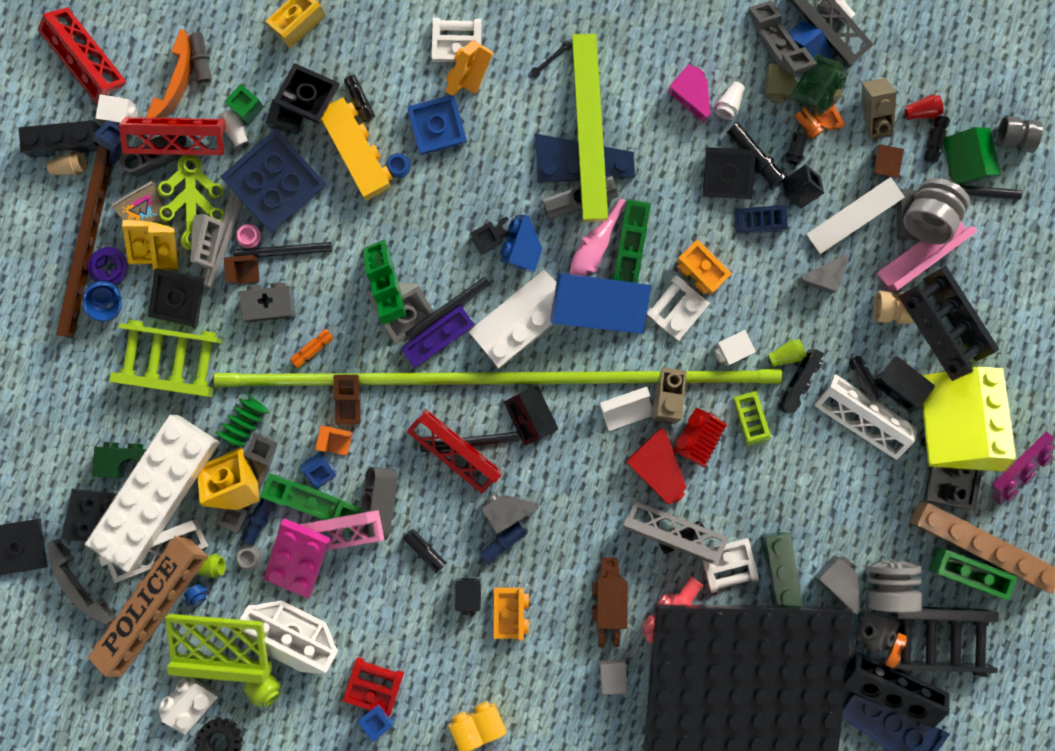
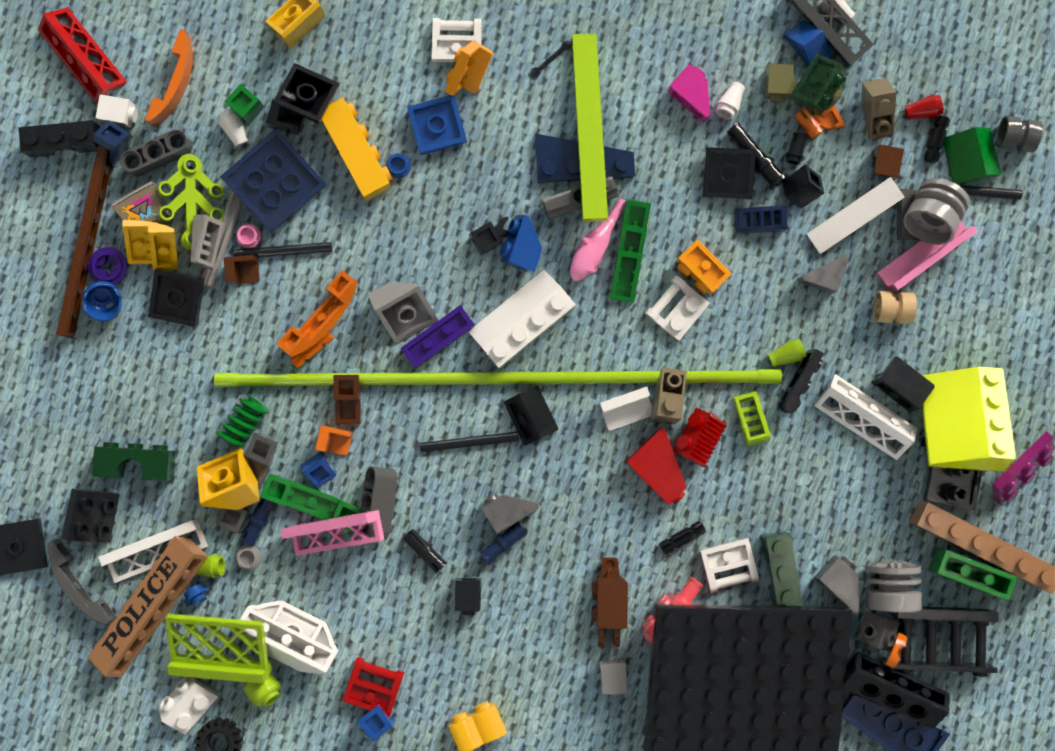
tan cone [47,151,87,175] -> none
white brick [85,415,220,572] -> none
lime fence [109,320,223,397] -> none
red fence [119,117,226,155] -> none
dark grey axle [189,32,212,83] -> none
dark grey brick [239,282,296,323] -> none
dark pink plate [263,518,331,599] -> none
black axle [344,74,375,121] -> none
green slope [363,239,406,325] -> none
black bar [404,277,490,340] -> none
red fence [406,408,502,494] -> none
light orange bracket [494,587,529,641] -> none
blue tile [550,273,651,334] -> none
light grey fence [623,501,729,566] -> none
white brick [714,330,756,366] -> none
dark grey slope [749,0,817,74] -> none
black axle [849,355,883,402] -> none
black fence [898,266,999,381] -> none
none -> orange slope [276,270,358,357]

